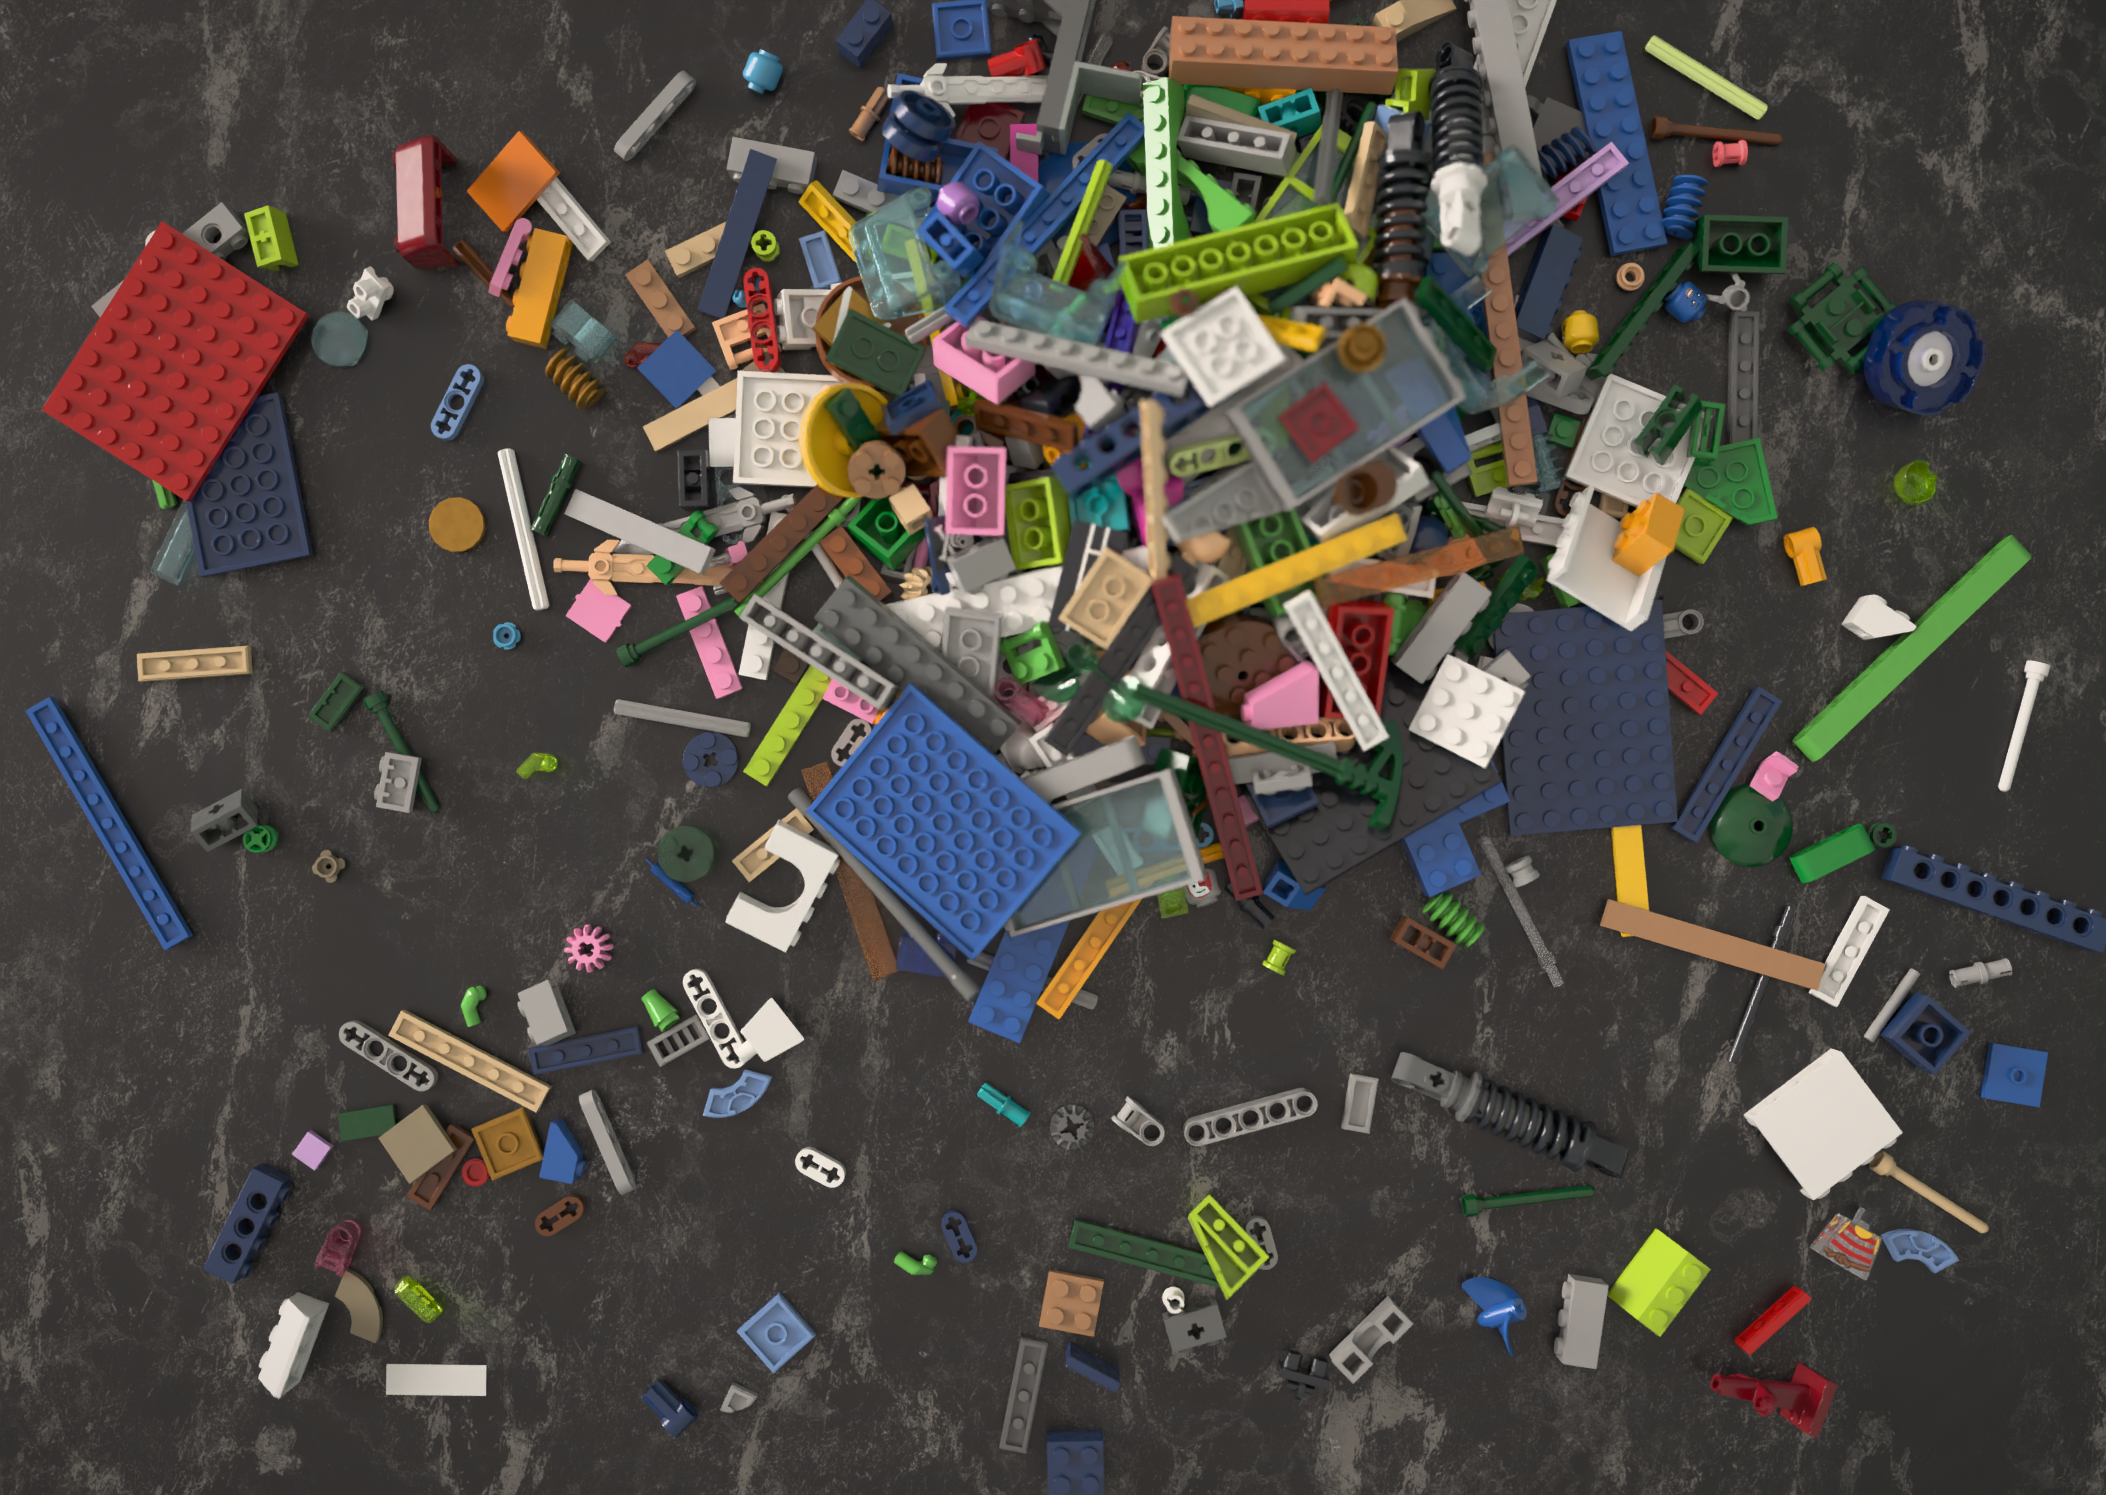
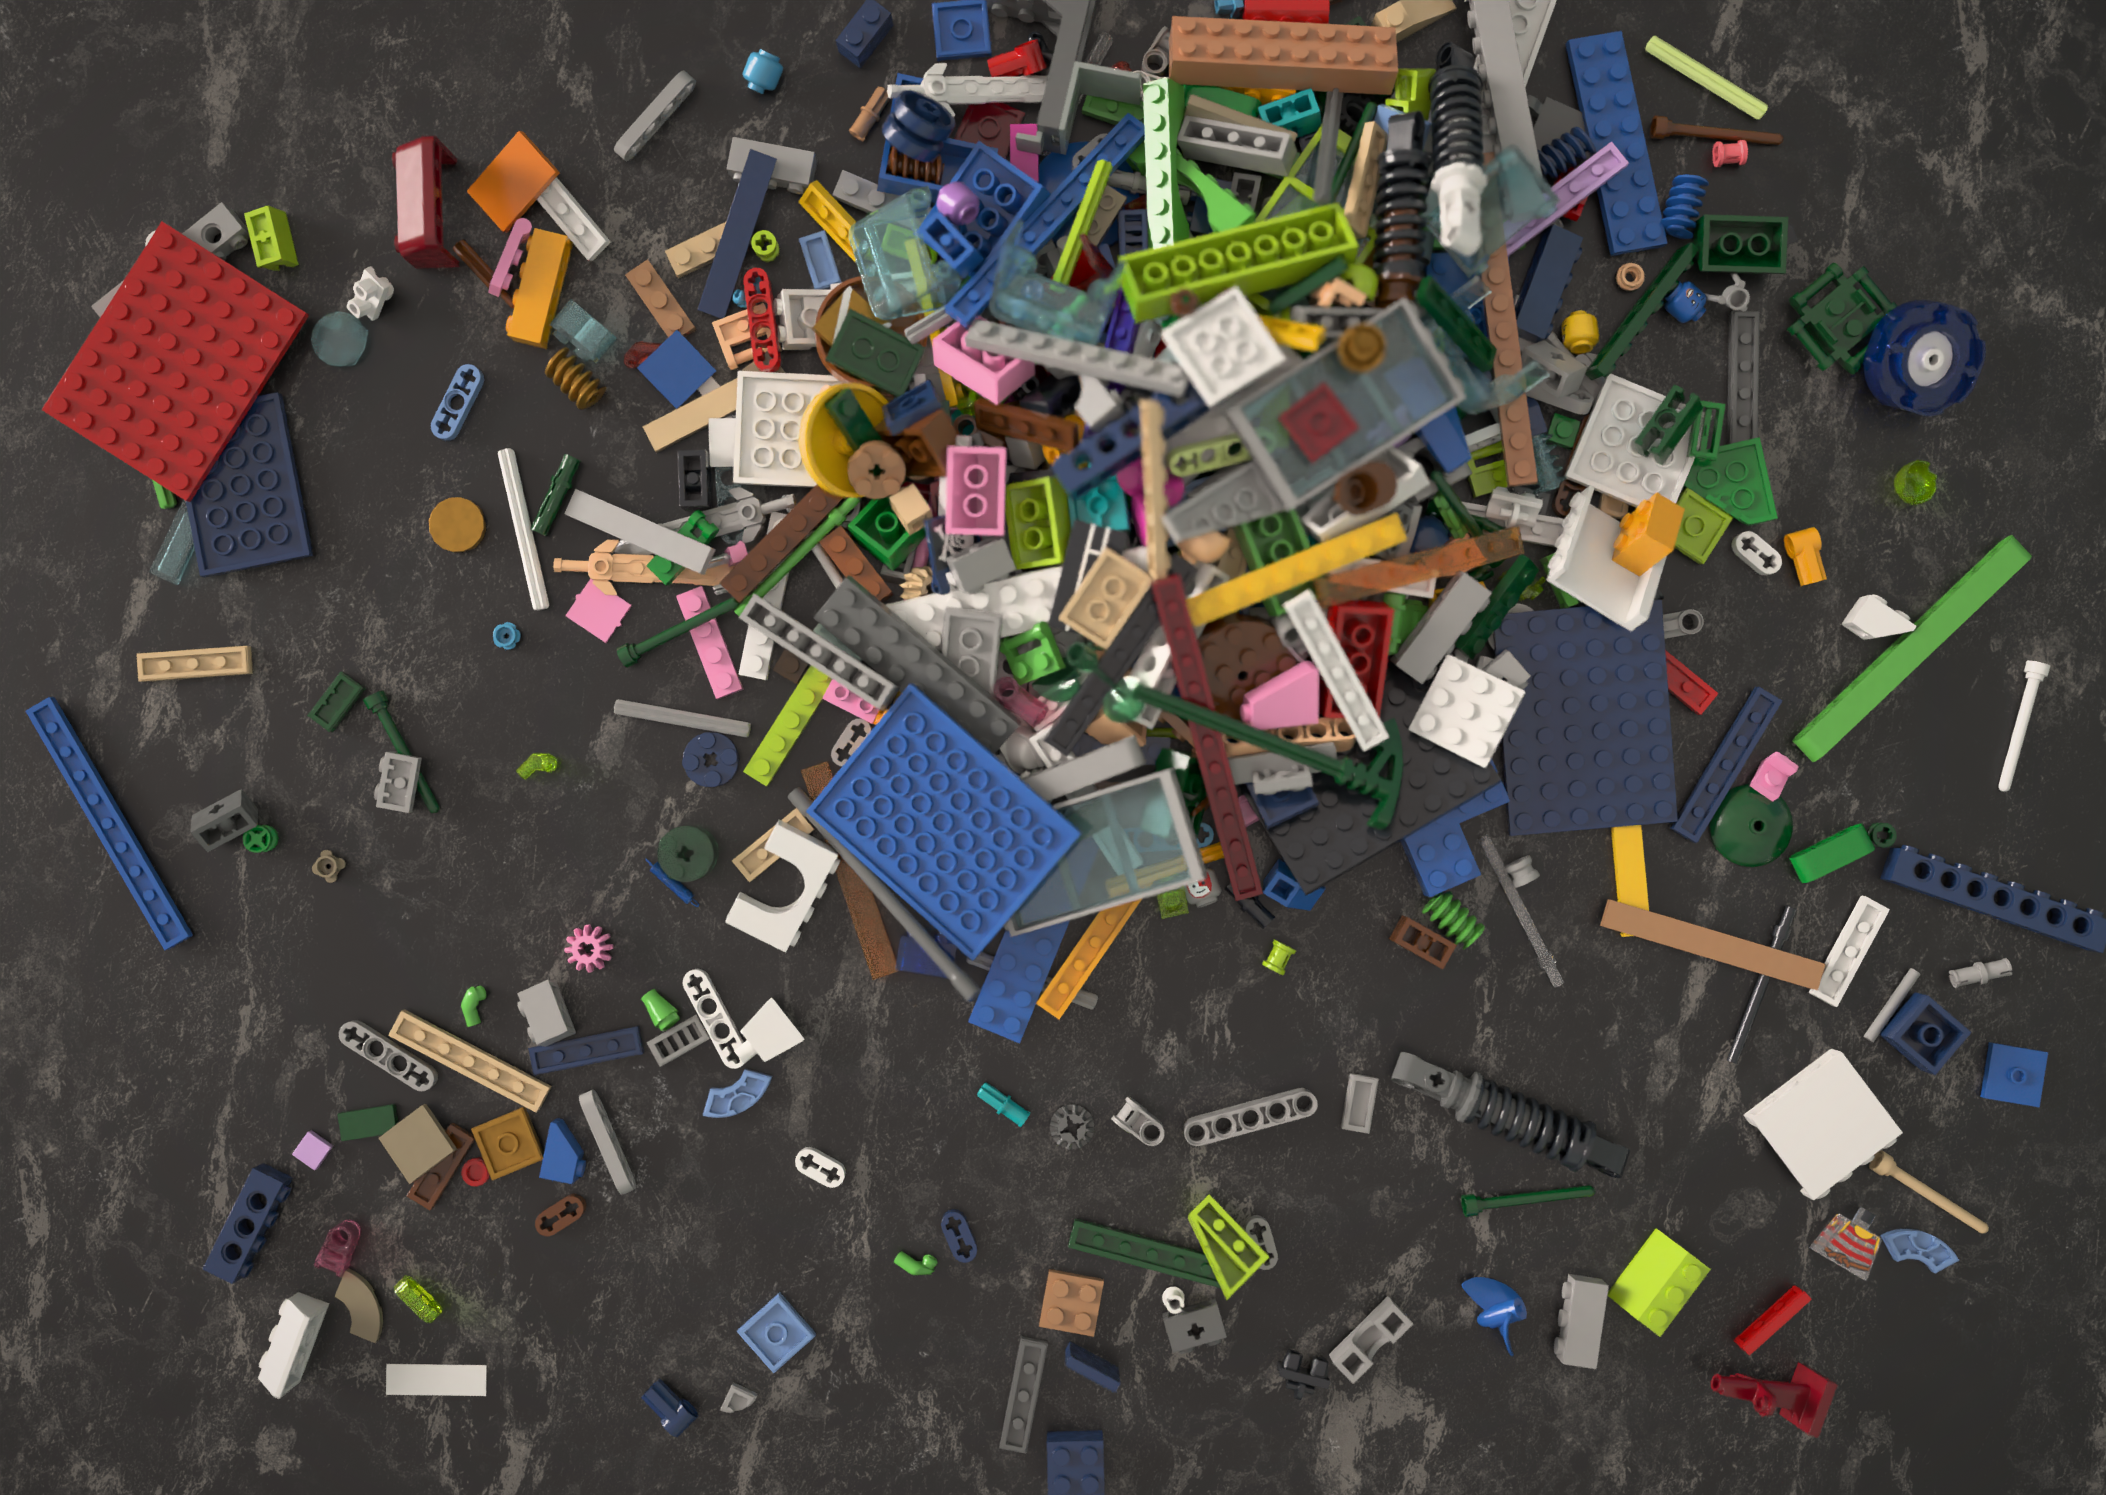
none -> white beam [1732,531,1782,575]

